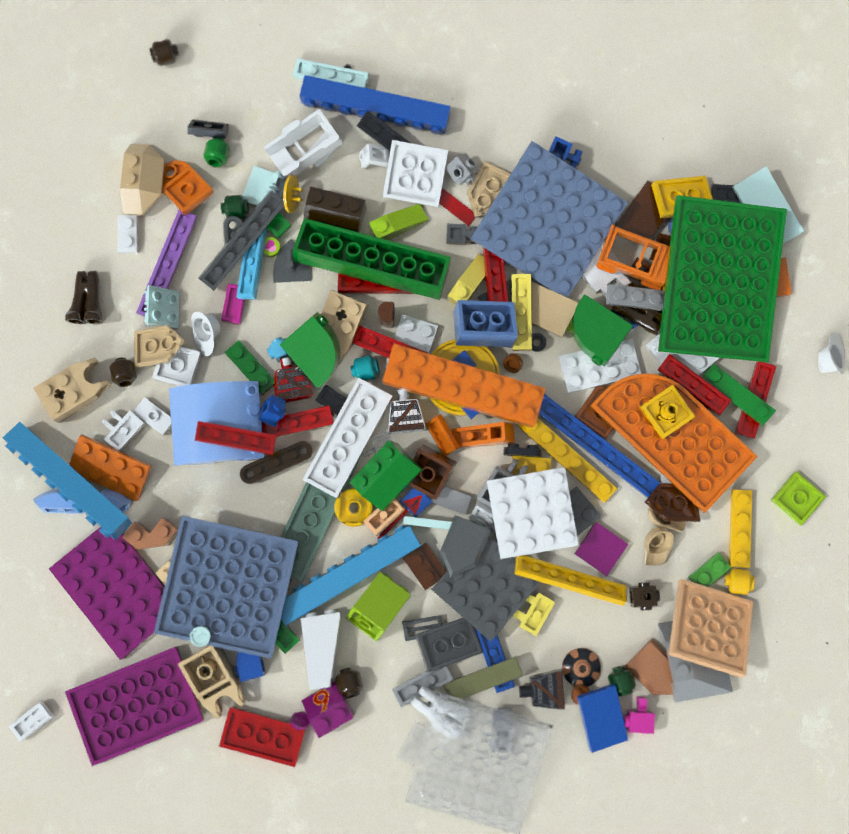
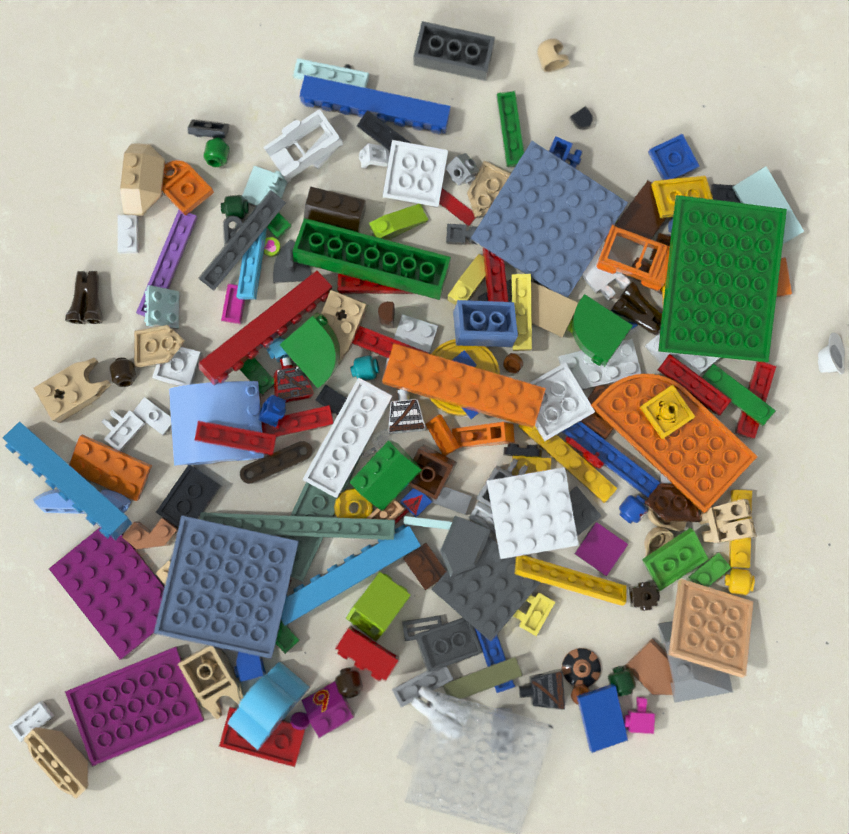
dark brown head [150,39,179,66] -> none
light aqua piece [190,626,211,647] -> none
white piece [191,312,221,356] -> none
yellow piece [283,175,303,213] -> none
white slope [301,609,342,690] -> none
black plate [532,333,546,352] -> none
light grey plate [606,284,664,311] -> none
lime tile [771,471,826,526] -> none
none -> tan wedge [24,727,88,799]
none -> black plate [156,465,222,528]
none -> red brick [199,270,332,386]
none -> sand green plate [200,512,395,540]
none -> medium azure brick [228,662,310,750]
none -> red brick [335,625,399,682]
none -> dark grey brick [414,21,495,81]
none -> green plate [496,91,524,167]
none -> white plate [530,362,595,441]
none -> tan helmet [537,38,570,72]
none -> red piece [565,436,604,468]
none -> black tile [570,106,593,130]
none -> blue head [619,495,648,524]
none -> bright green plate [642,528,708,591]
none -> blue plate [648,134,699,180]
none -> tan hips [699,499,757,543]

